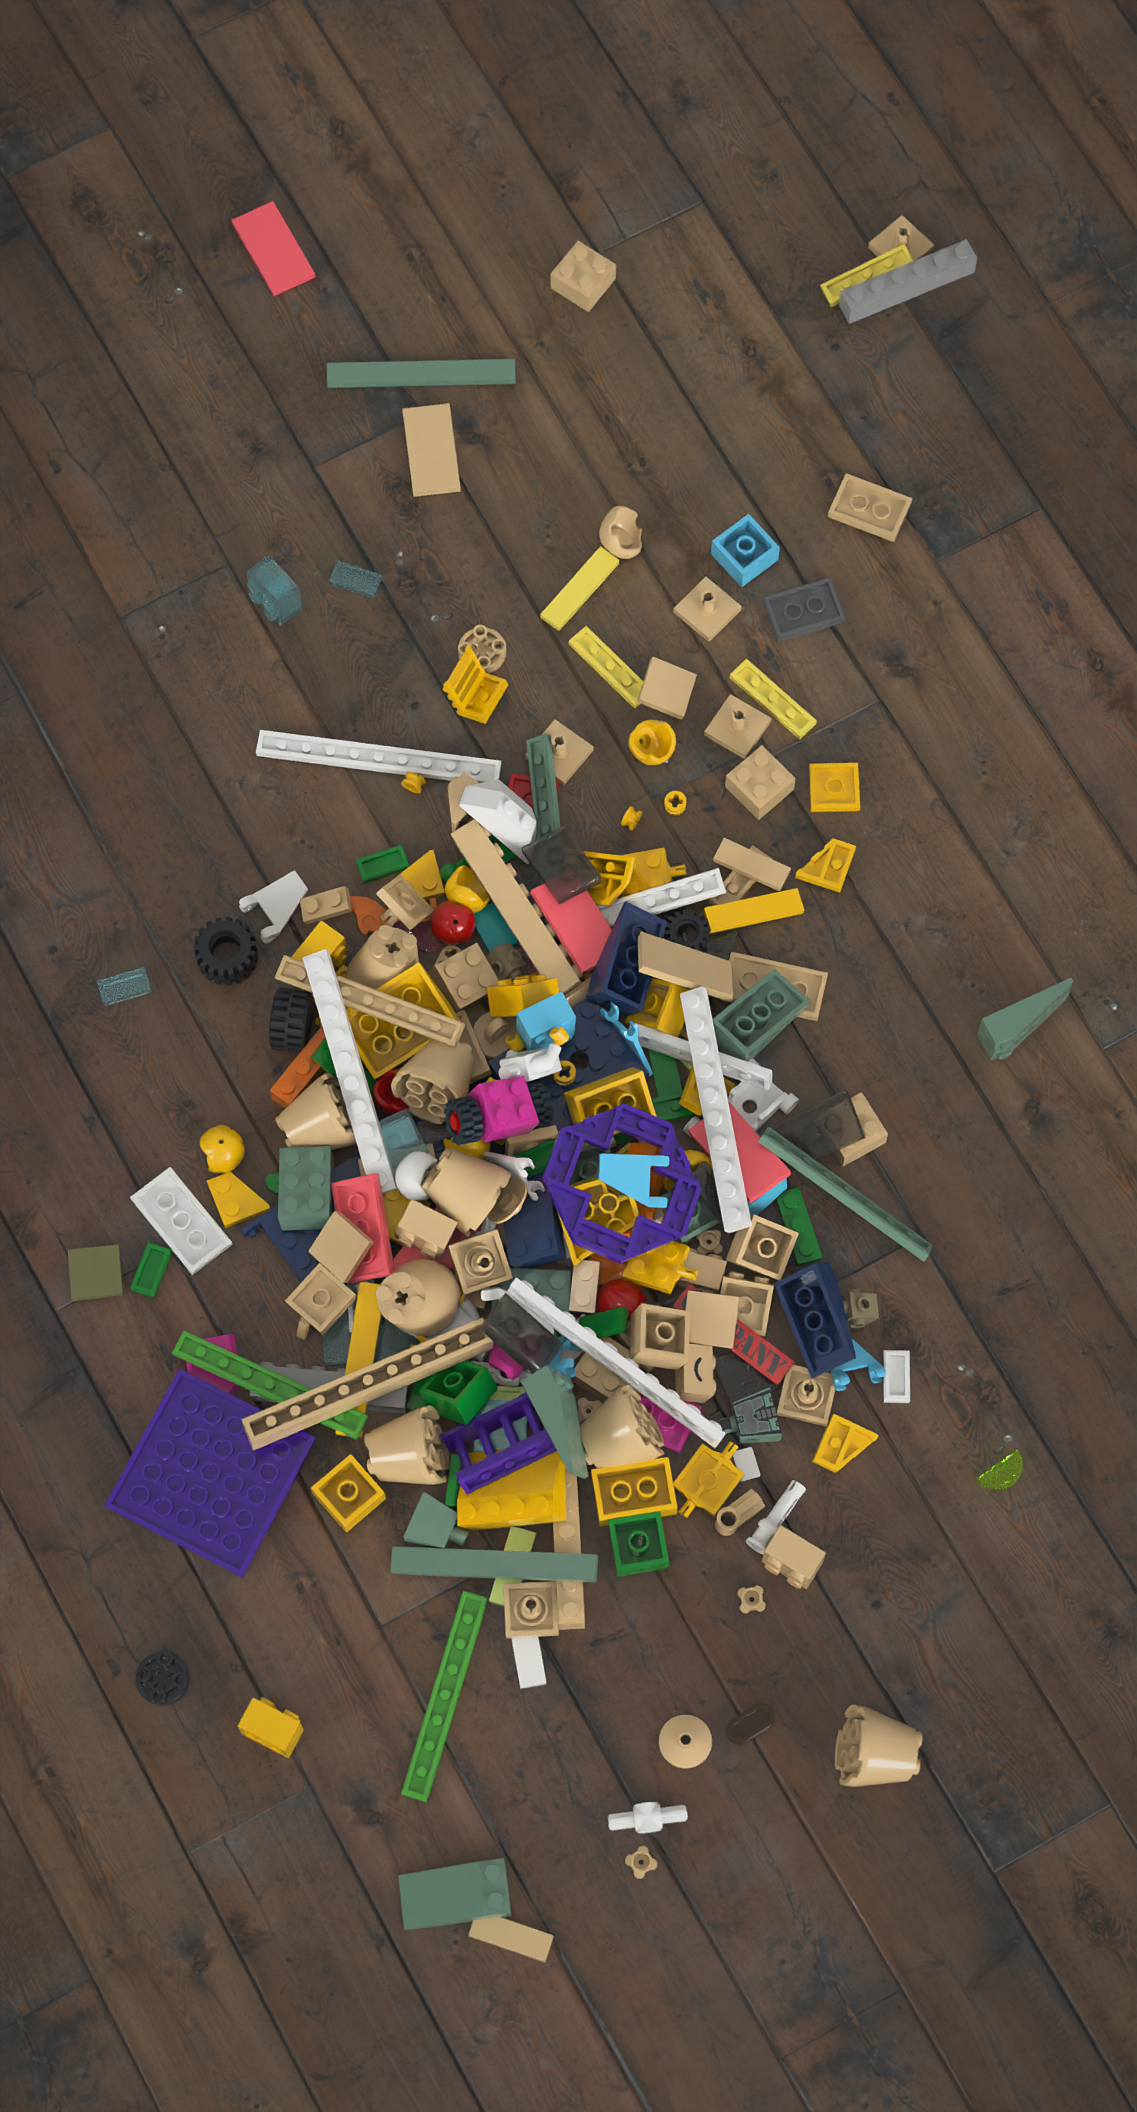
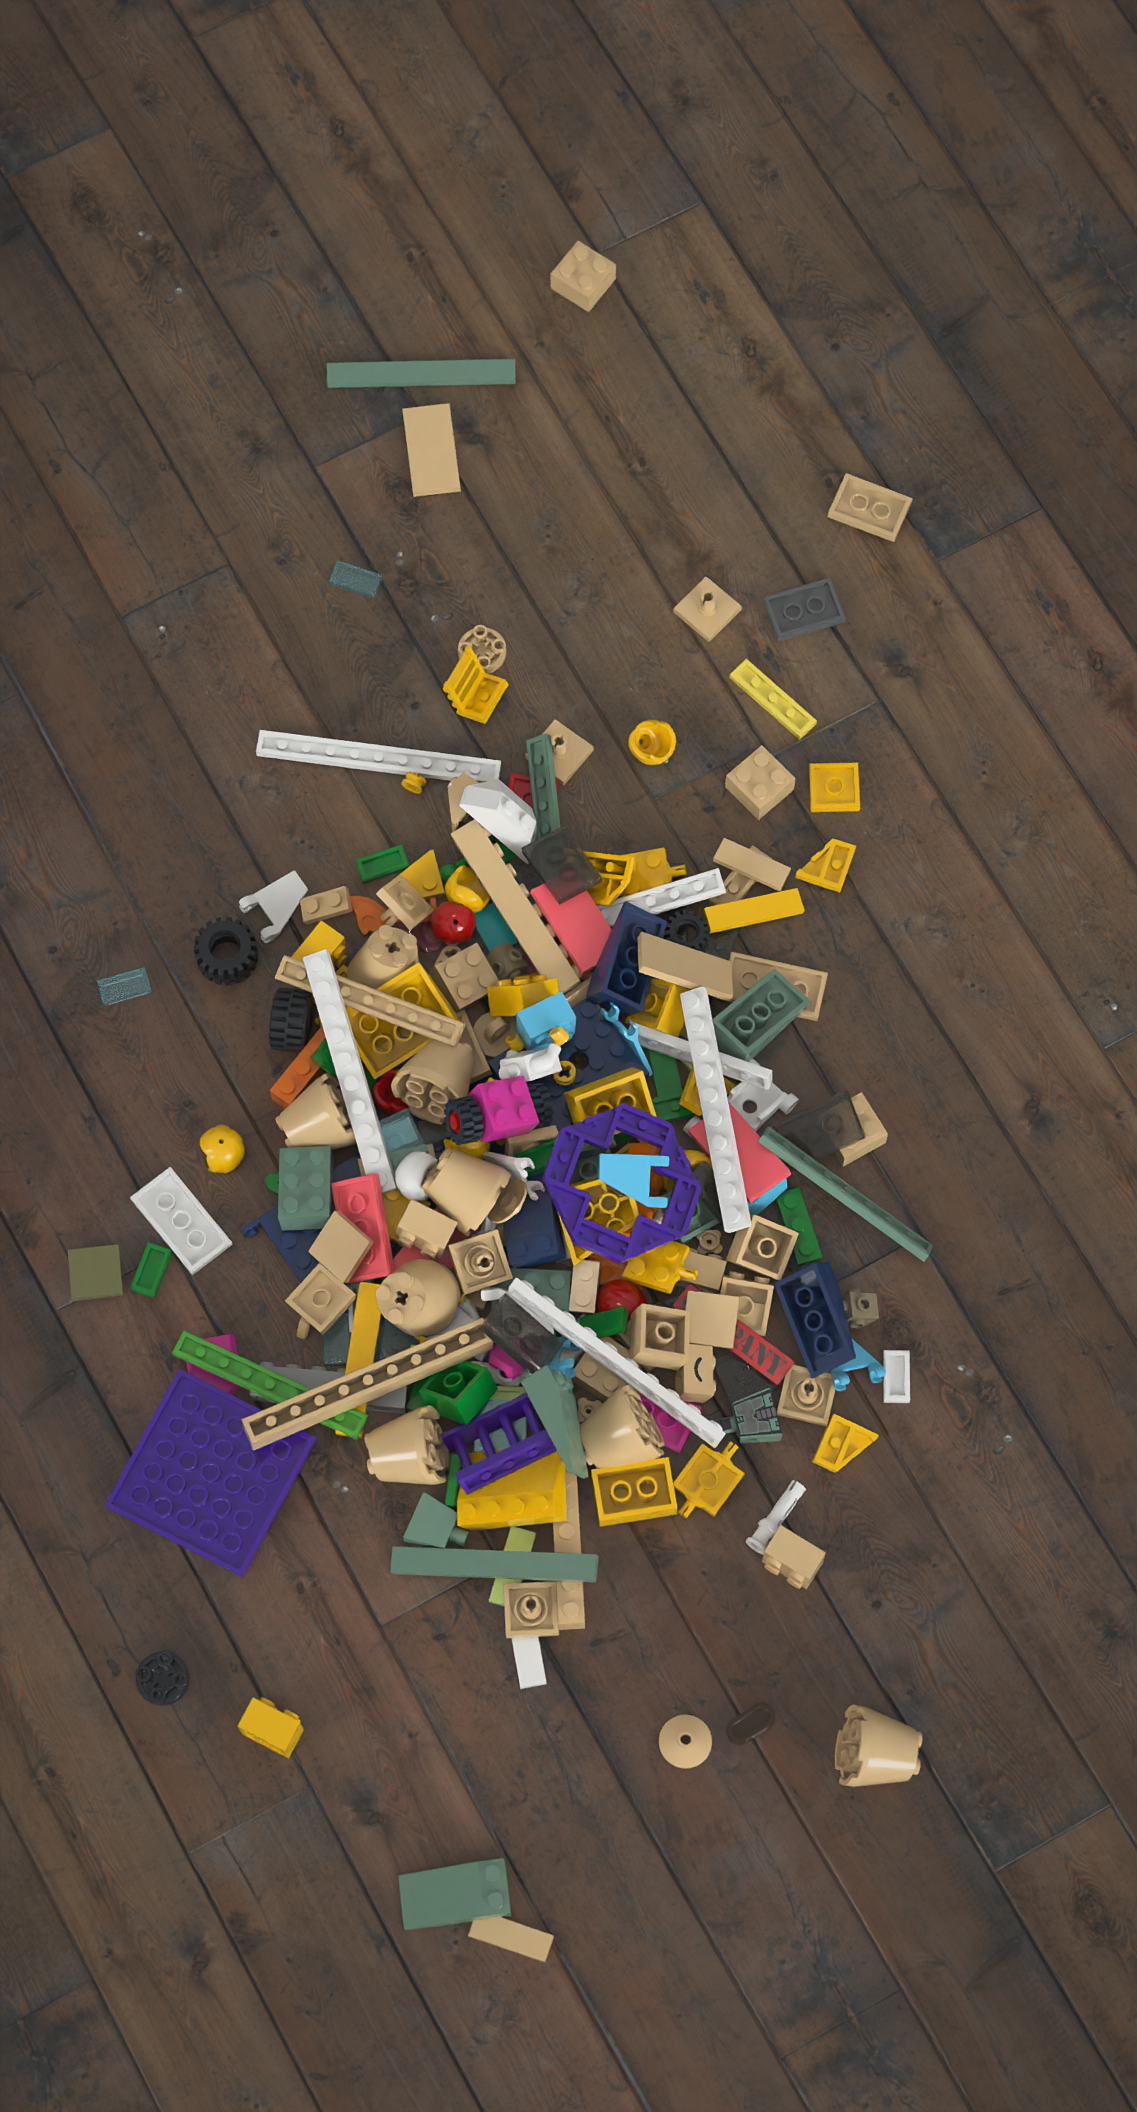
yellow wing [207,1172,271,1229] -> none
coral tile [231,201,315,296] -> none
clear light blue brick [246,555,303,626] -> none
yellow brick [311,1454,386,1533] -> none
bright green tile [401,1590,488,1803] -> none
light yellow tile [540,546,619,631] -> none
light yellow tile [569,626,643,709] -> none
tan piece [599,506,642,559] -> none
green brick [608,1511,669,1577] -> none
white axle [608,1802,687,1833] -> none
yellow bush [621,806,642,831] -> none
tan plate [625,1846,657,1879] -> none
tan tile [637,657,697,720] -> none
yellow bush [664,791,686,816] -> none
tan tile [704,694,771,759] -> none
medium azure brick [711,514,780,587] -> none
tan piece [715,1489,765,1536] -> none
white sticker [733,1447,761,1481] -> none
tan plate [738,1586,766,1614] -> none
light yellow tile [820,244,914,307] -> none
light grey brick [839,239,977,324] -> none
tan tile [868,215,934,261] -> none
clear neon green tile [976,1449,1023,1491] -> none
sand green slope [977,978,1074,1060] -> none

